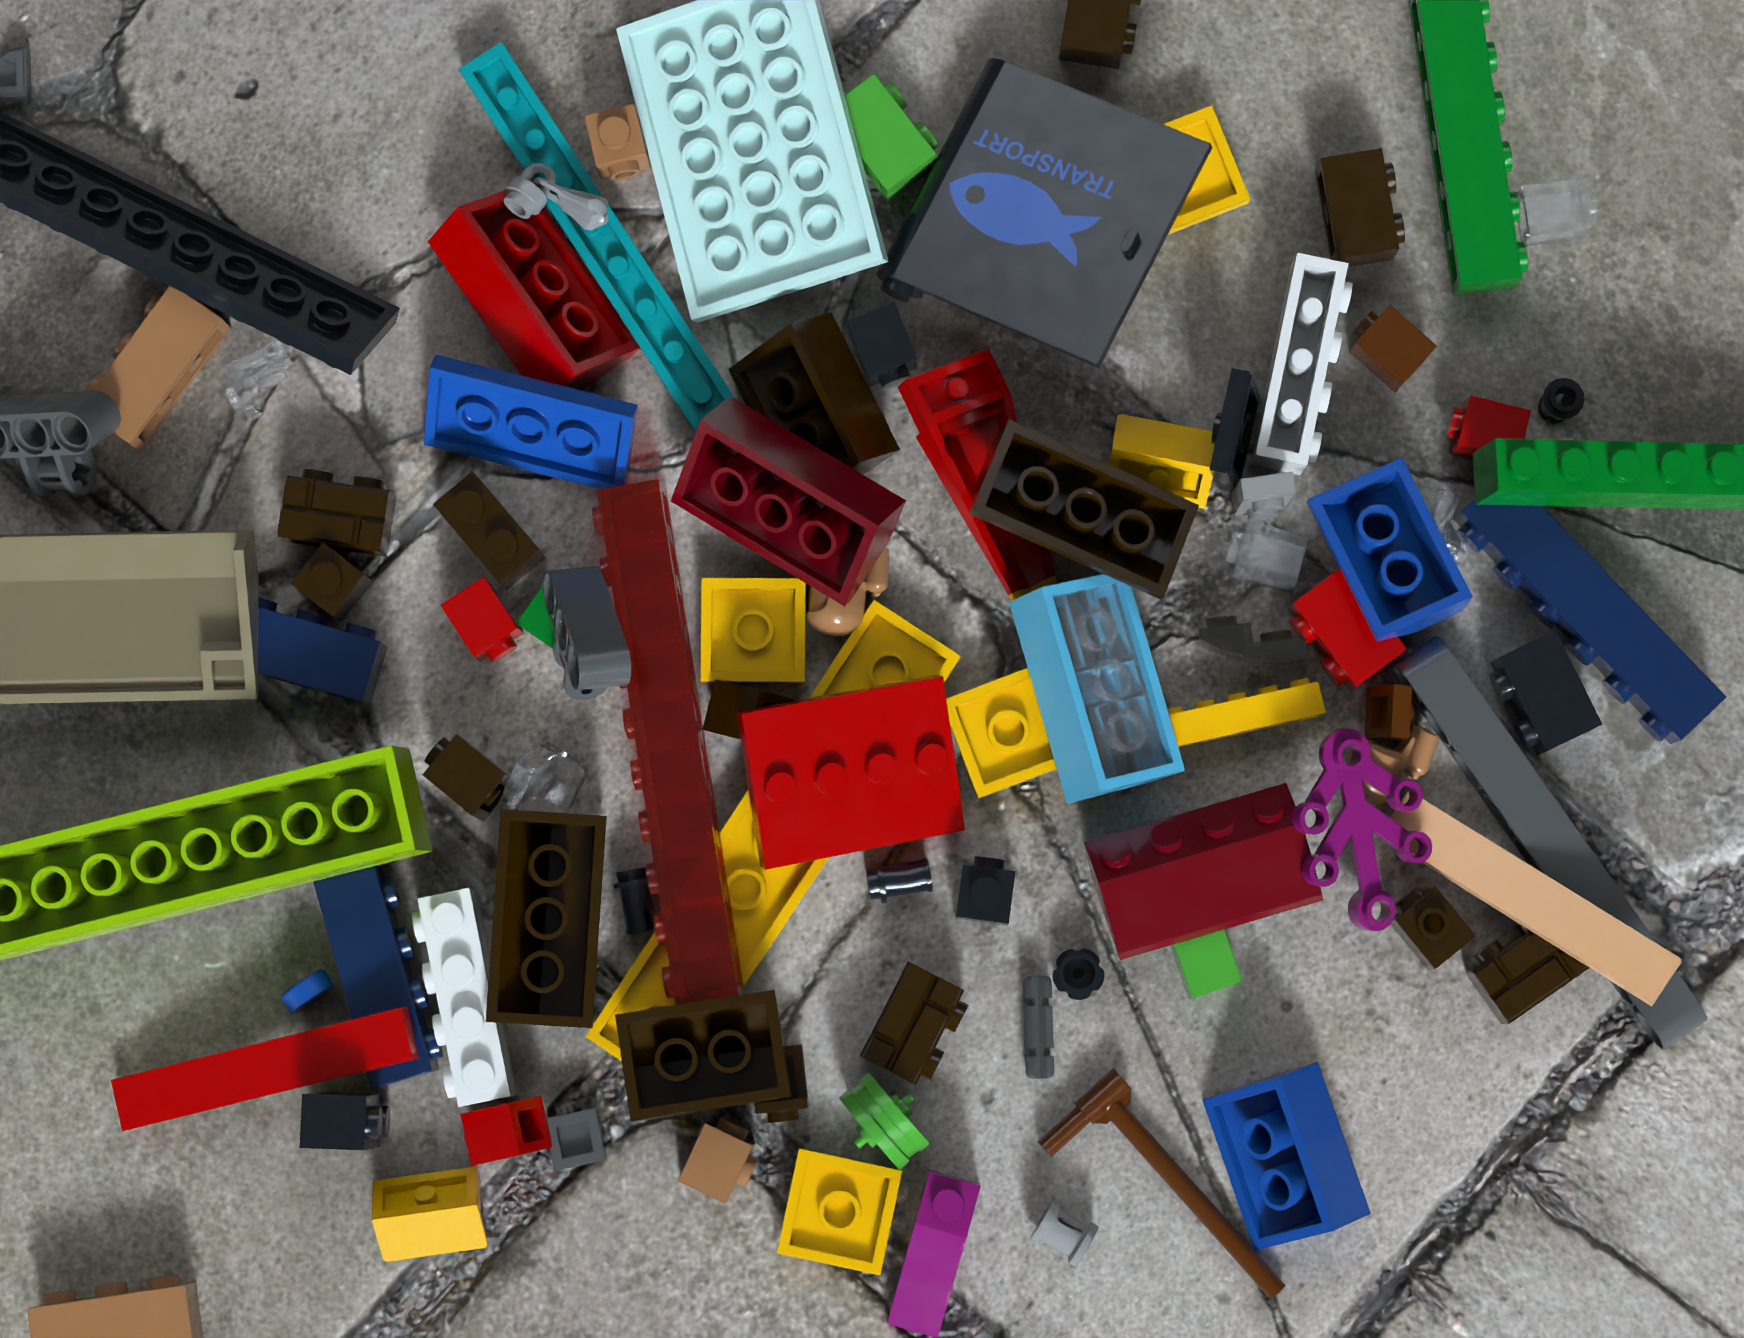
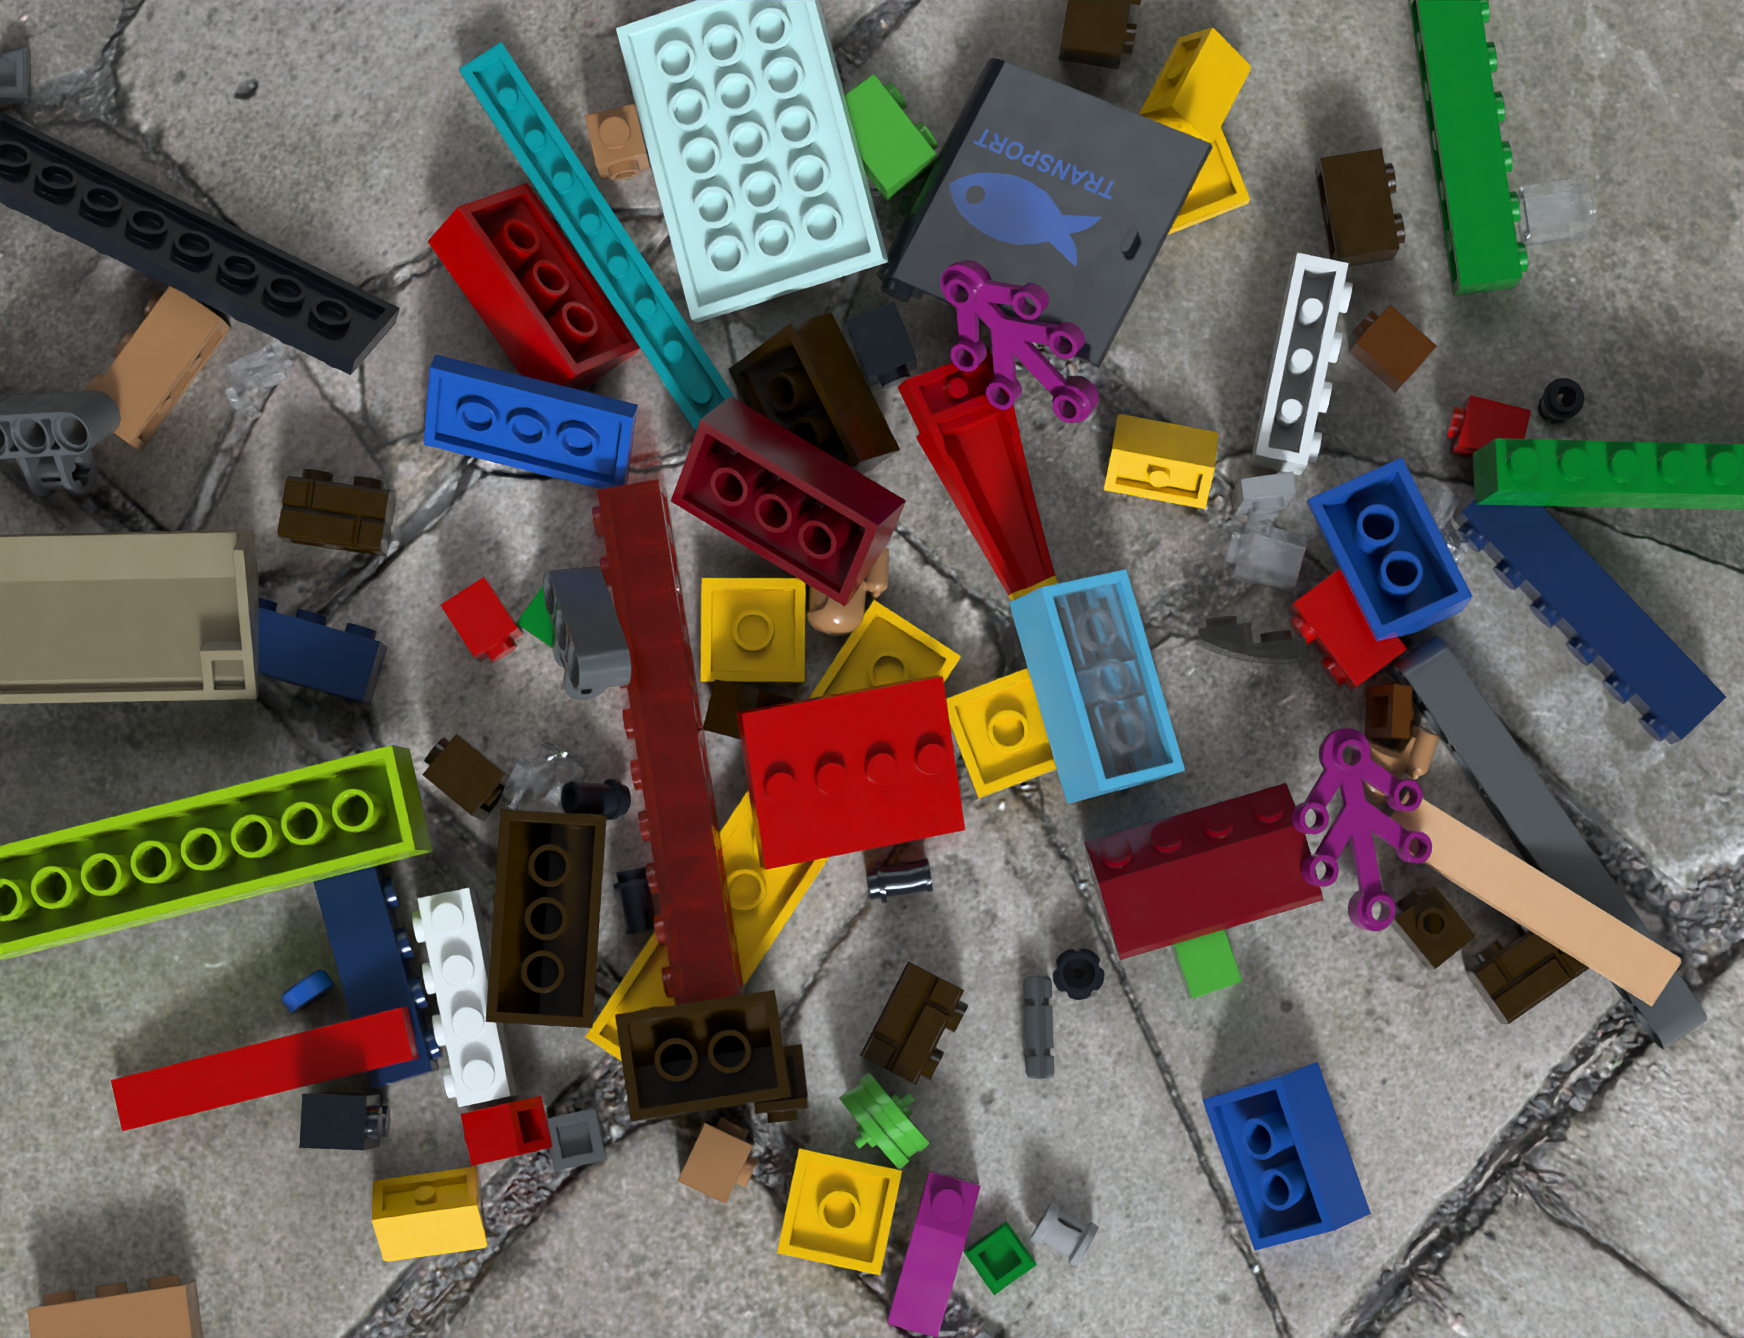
dark brown brick [291,543,373,622] -> none
dark brown brick [433,471,546,591] -> none
light grey piece [504,164,609,230] -> none
black brick [955,856,1016,926] -> none
dark brown slope [969,419,1199,600] -> none
reddish brown bar [1038,1068,1286,1299] -> none
yellow piece [1167,678,1326,748] -> none
black plate [1209,368,1260,492] -> none
black brick [1489,630,1603,756] -> none
none -> black pin [561,779,631,820]
none -> magenta plant [940,260,1099,423]
none -> green tile [963,1220,1037,1295]
none -> yellow panel [1139,27,1251,143]

